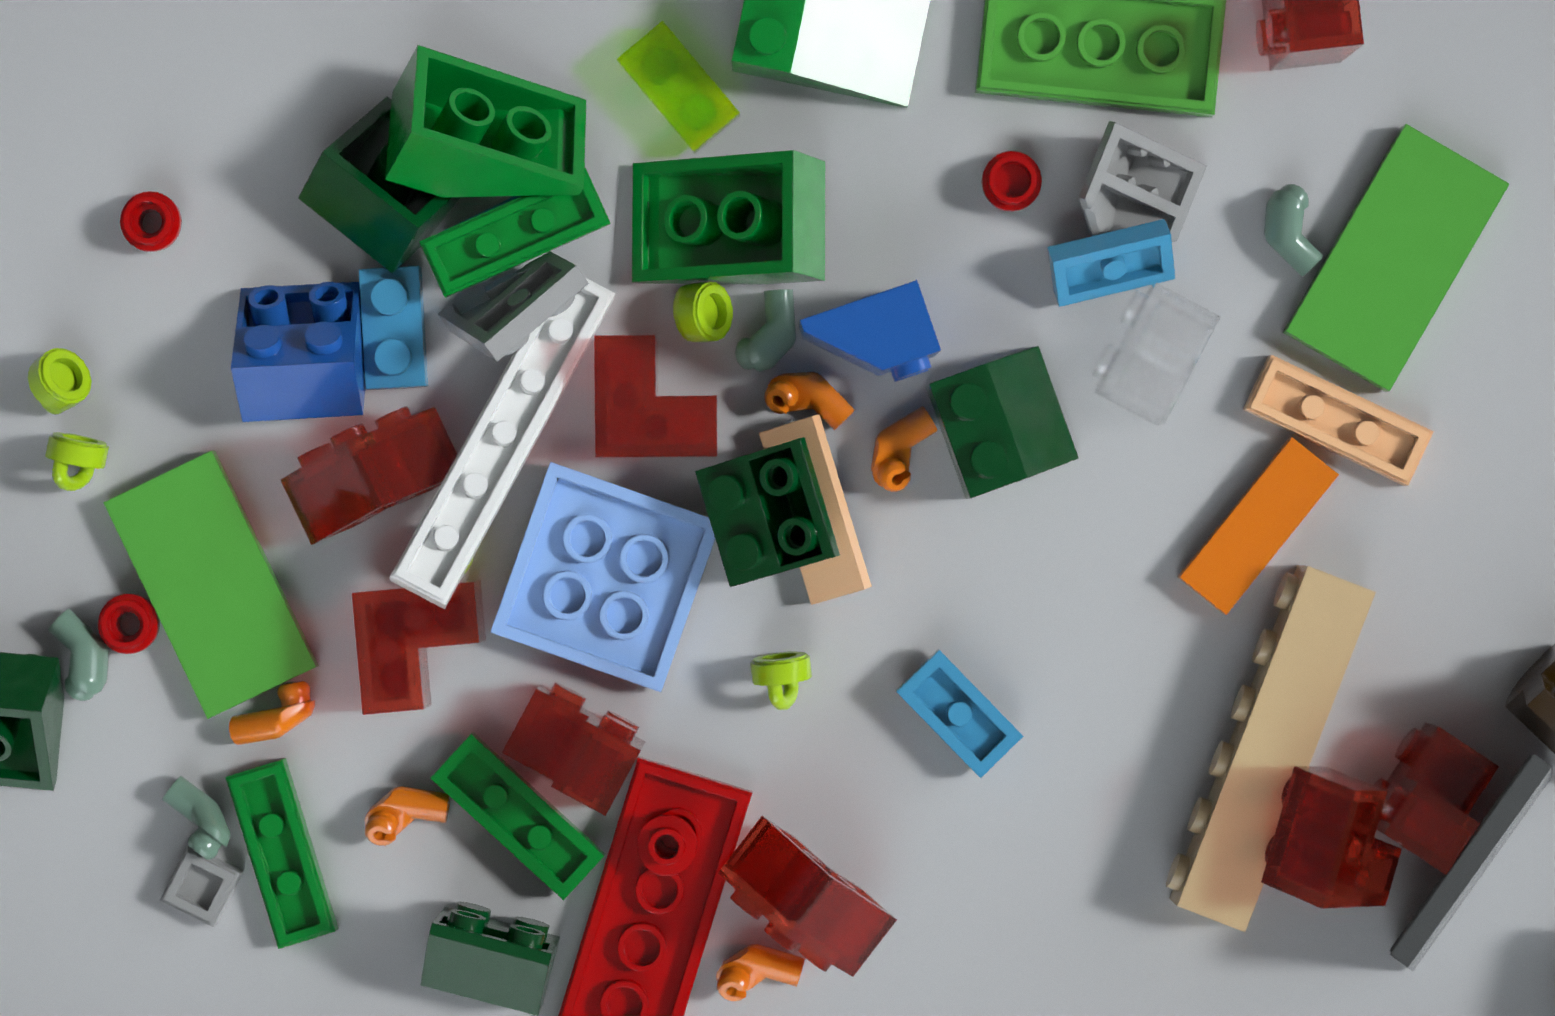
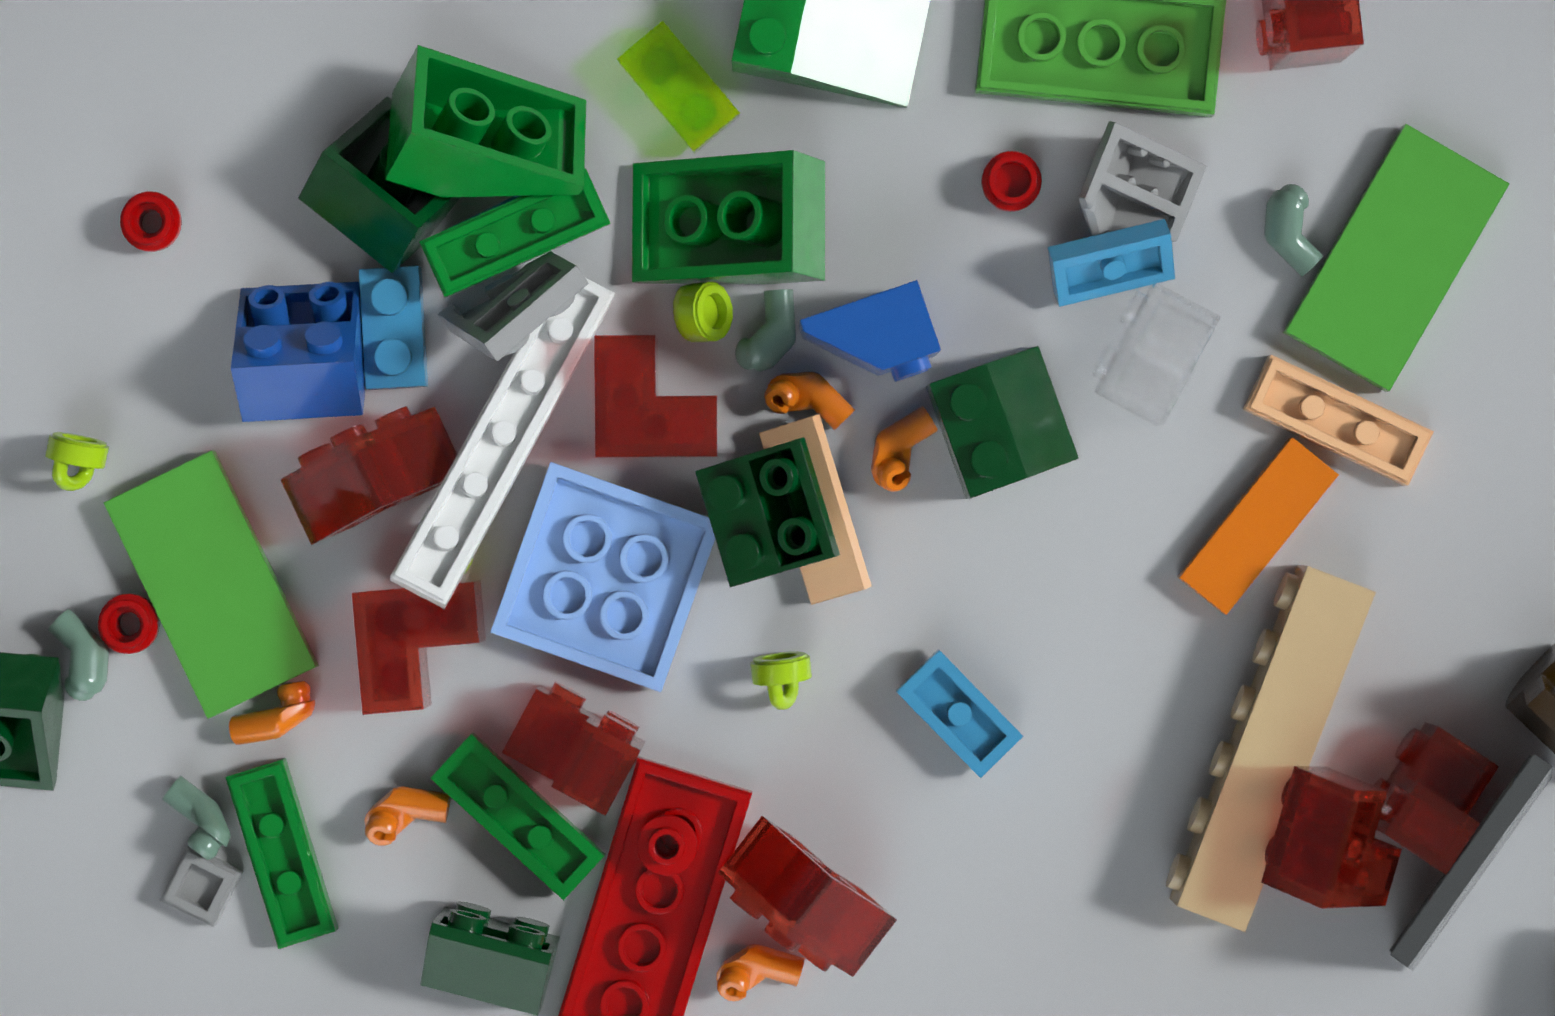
lime tile [27,348,92,415] -> none

